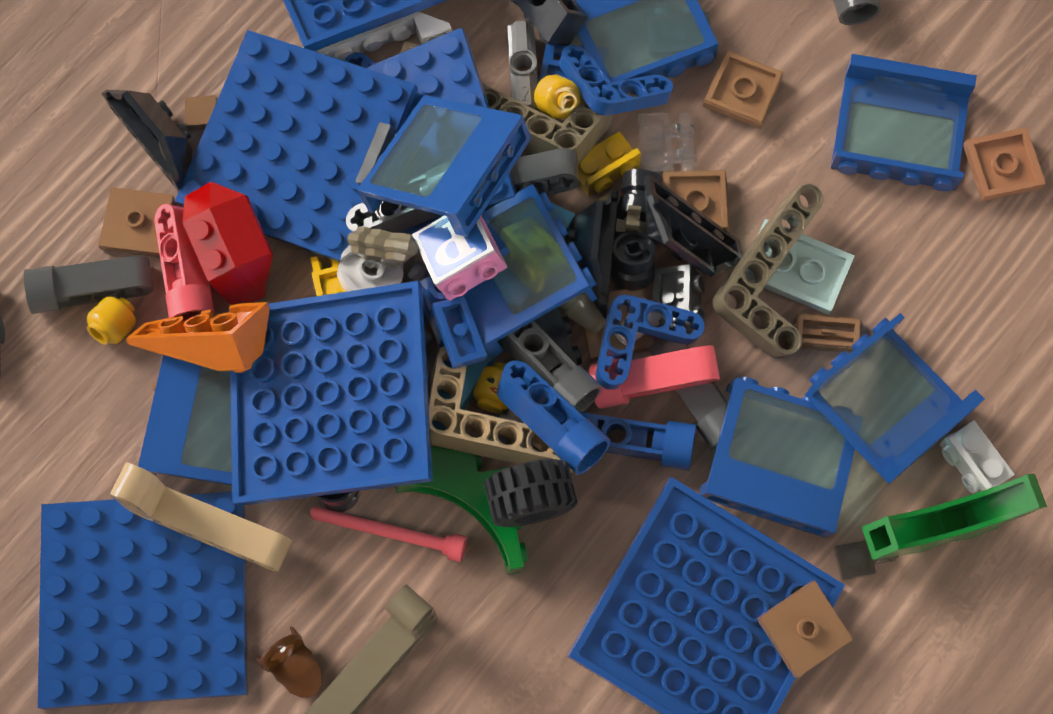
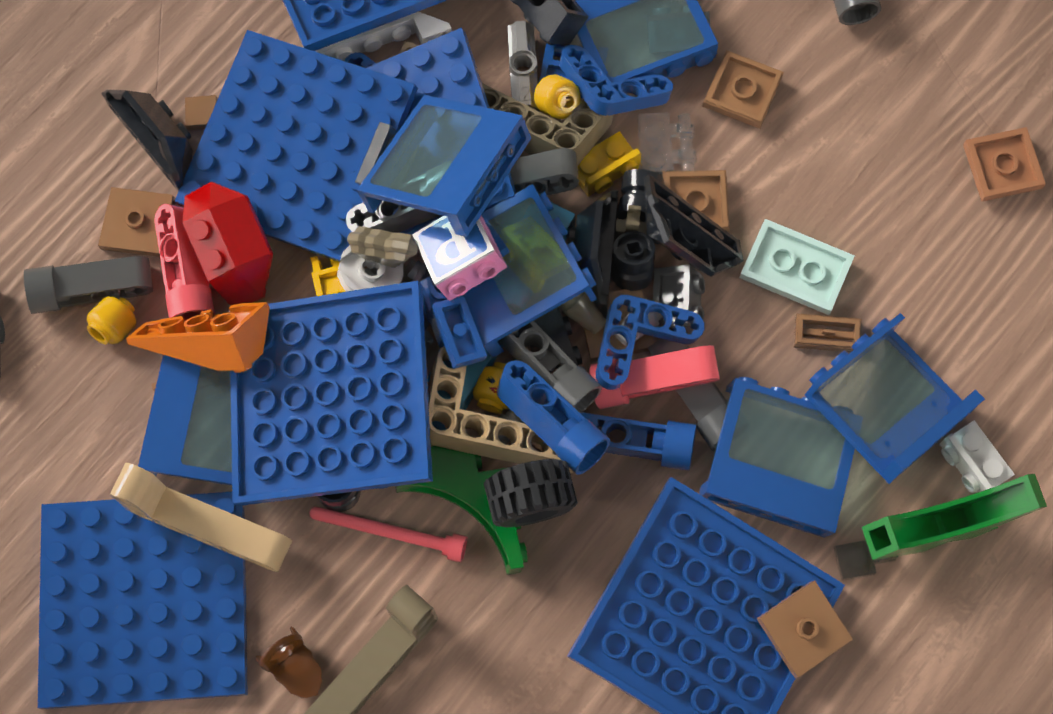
dark tan beam [713,184,824,358] -> none
panel [831,54,977,191] -> none

